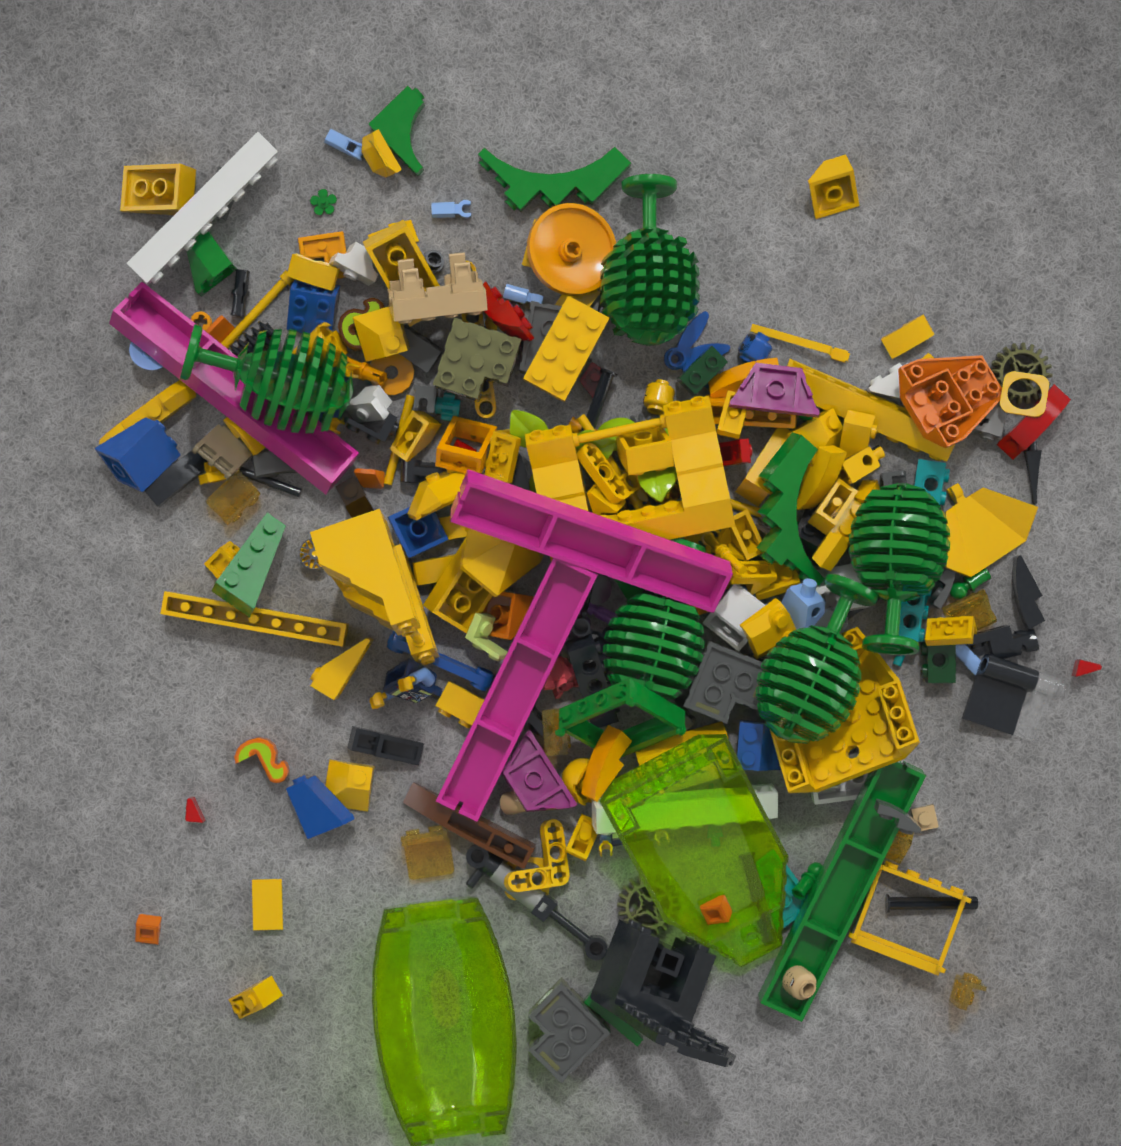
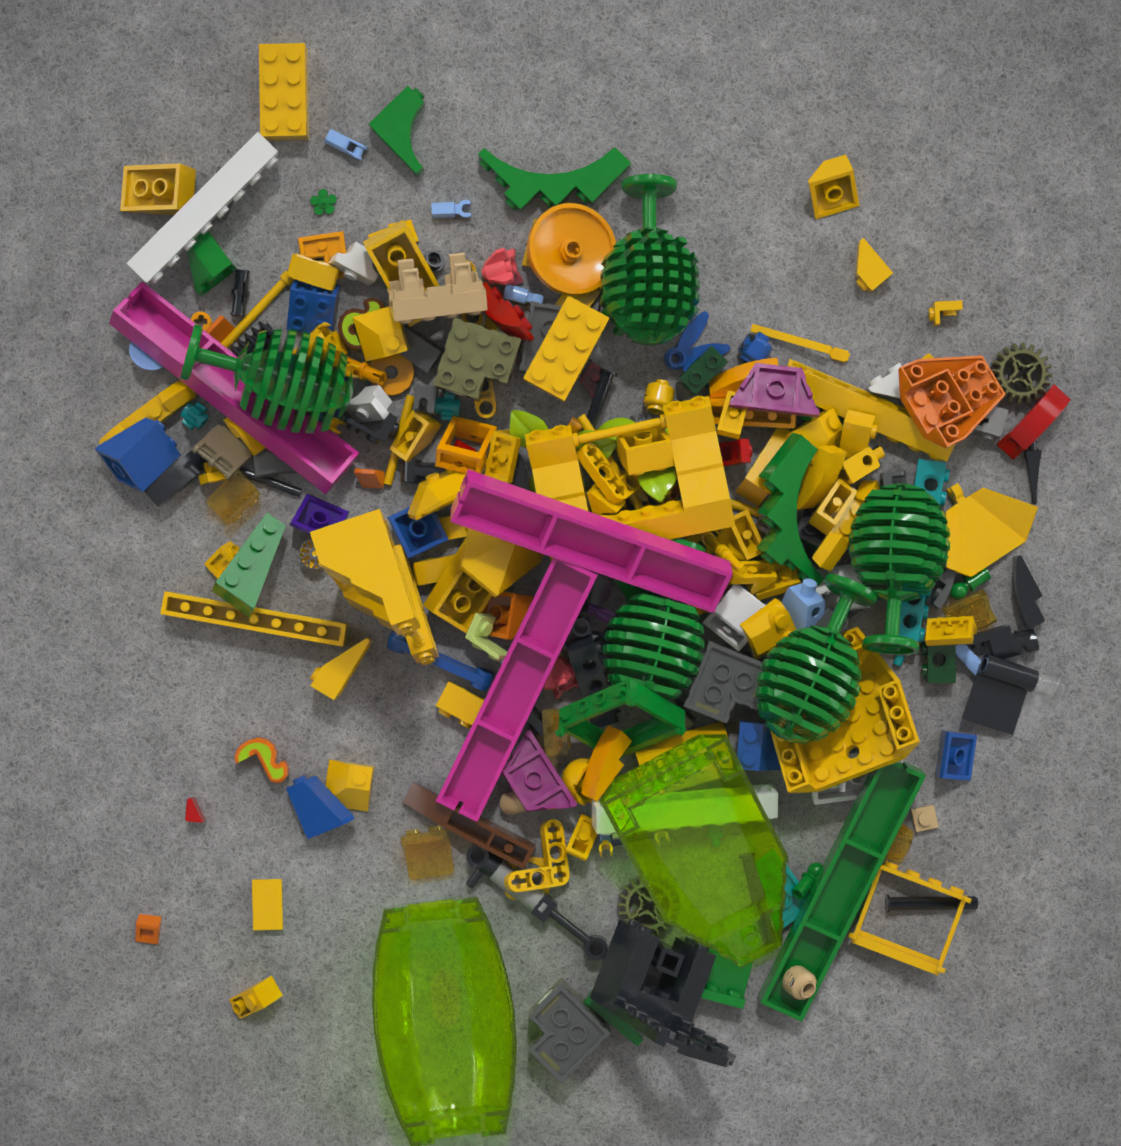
dark brown slope [335,476,374,518] -> none
black slope [347,726,424,766] -> none
yellow slope [361,129,402,178] -> none
torso [369,658,442,709] -> none
orange slope [700,895,732,925] -> none
dark grey slope [874,799,921,835] -> none
yellow slope [881,314,935,359] -> none
clear yellow bracket [949,972,987,1011] -> none
yellow piece [1000,371,1049,417] -> none
red slope [1071,659,1102,677] -> none
none -> teal gear [180,402,209,430]
none -> yellow brick [259,43,309,141]
none -> dark purple slope [290,494,349,534]
none -> coral brick [482,248,523,285]
none -> green bracket [701,949,753,1009]
none -> yellow slope [855,238,893,293]
none -> yellow bracket [928,300,963,326]
none -> blue slope [935,730,977,781]

